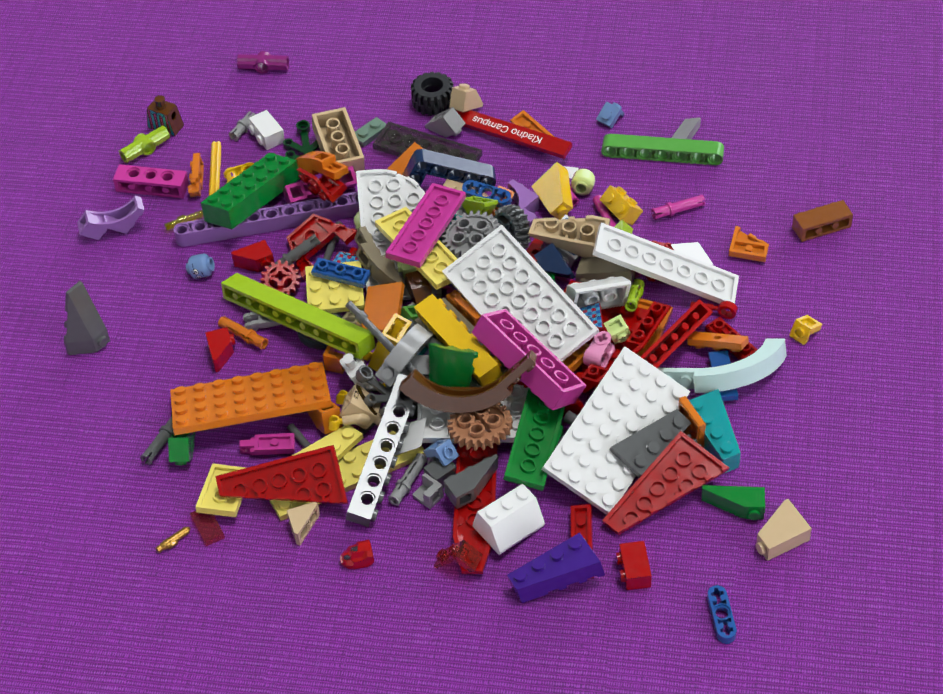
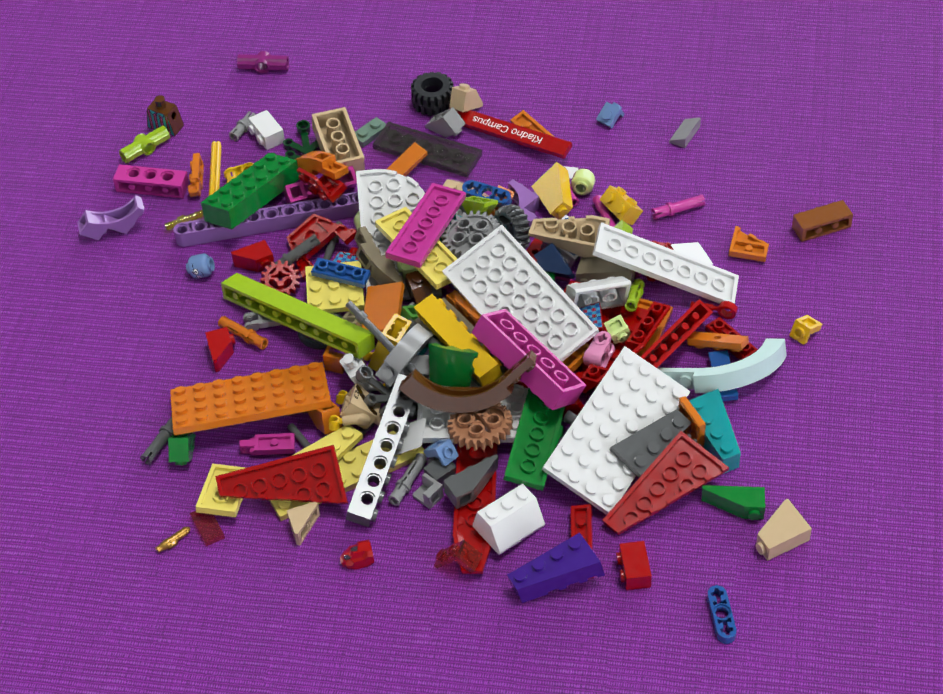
dark grey wedge [64,281,110,355] -> none
dark blue beam [402,149,496,186] -> none
bright green beam [601,134,724,165] -> none

